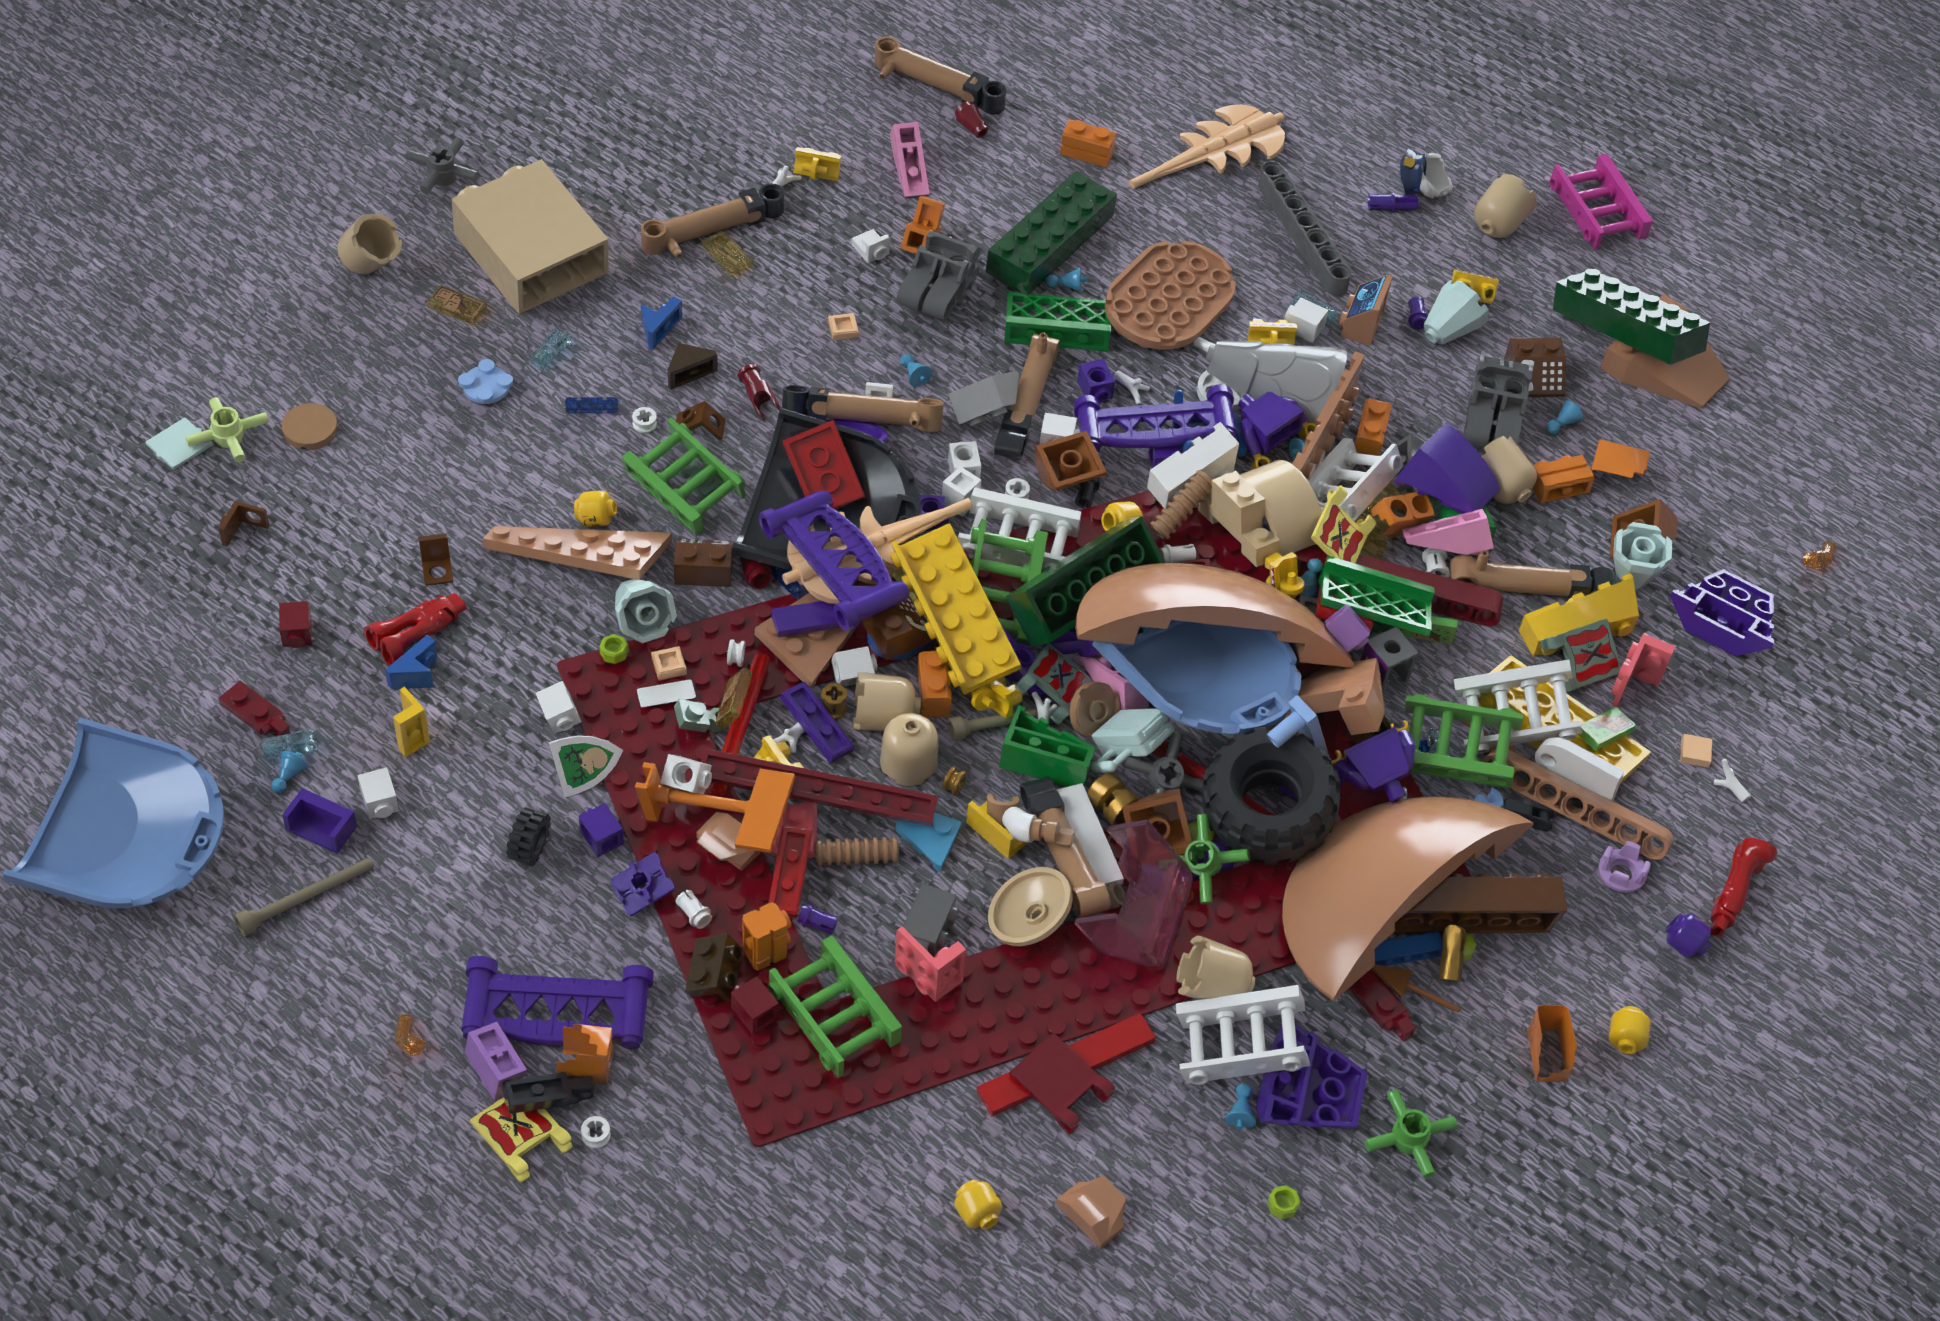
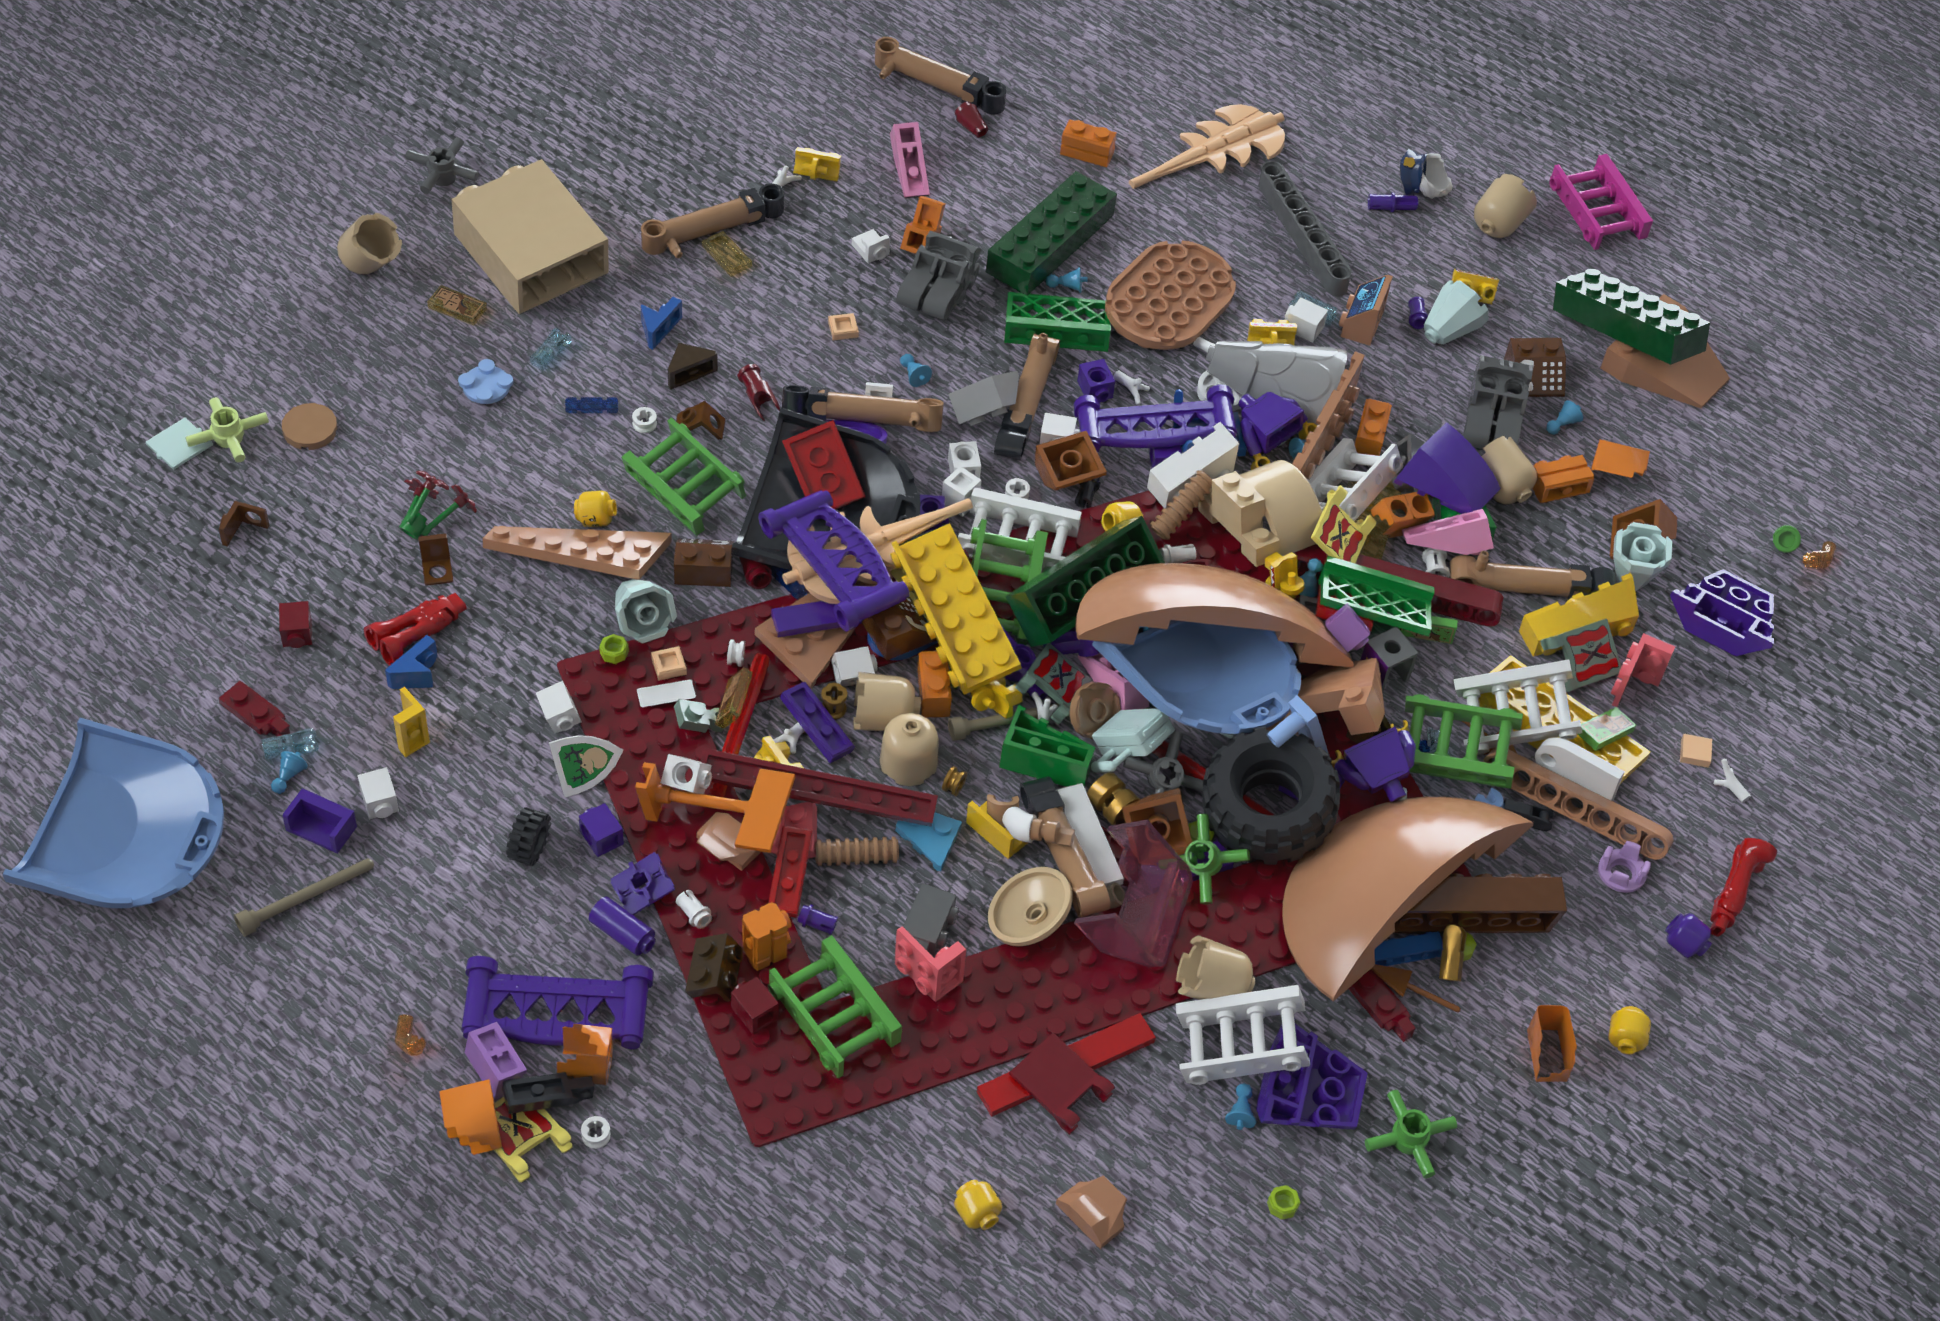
none -> plant [399,470,477,540]
none -> orange piece [439,1079,502,1155]
none -> dark purple brick [588,896,656,956]
none -> bright green tile [1773,525,1801,553]

